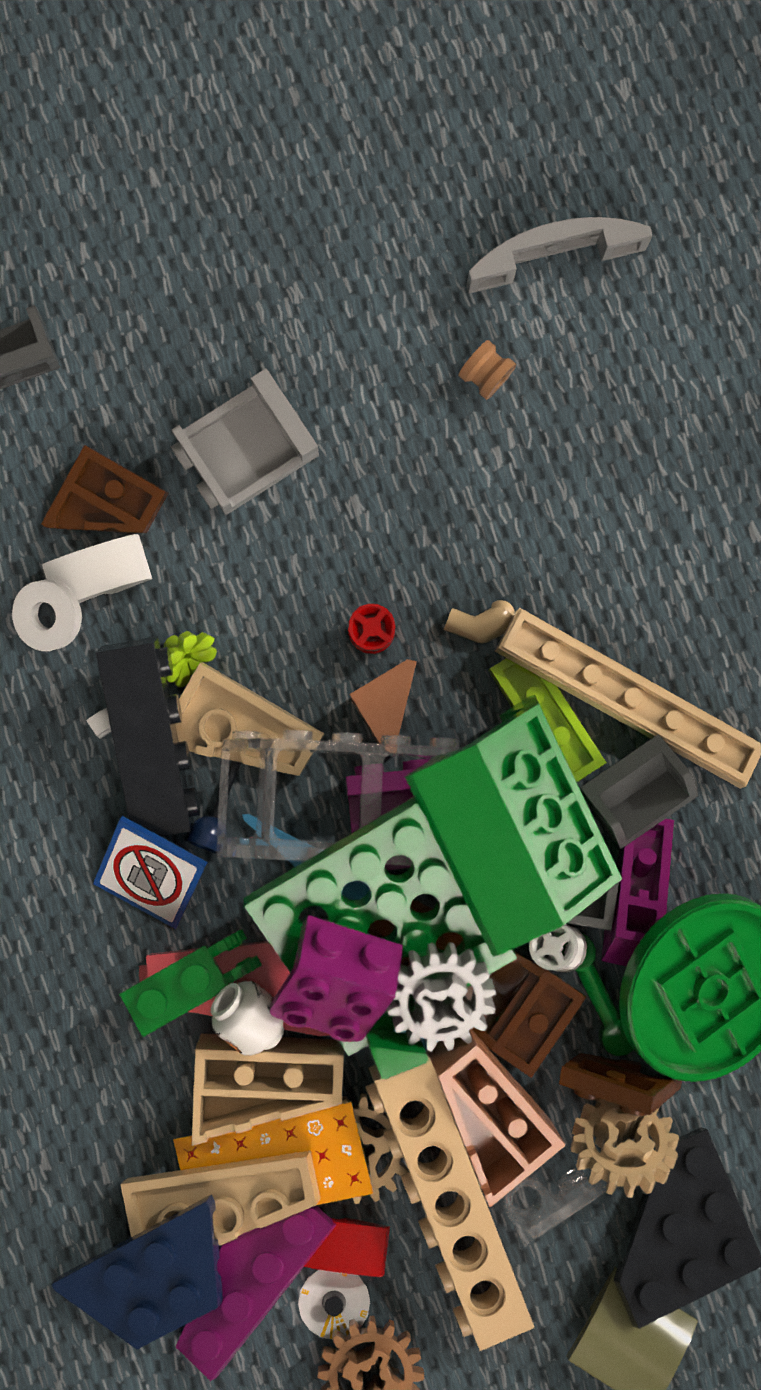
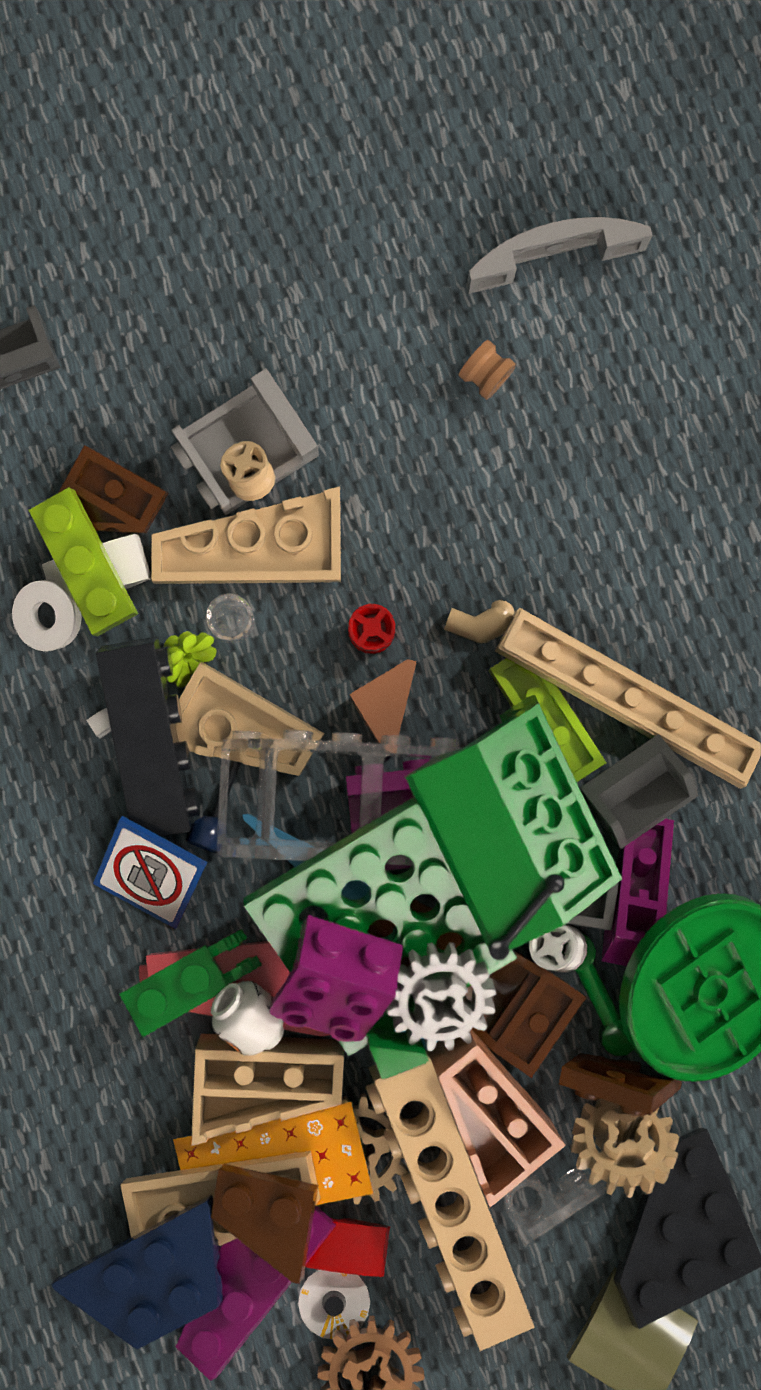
none -> lime plate [29,487,138,637]
none -> tan wing [152,486,341,584]
none -> clear wheel [206,593,255,645]
none -> reddish brown wing [211,1164,319,1284]
none -> tan wheel [220,441,275,501]
none -> black hinge [489,874,565,960]

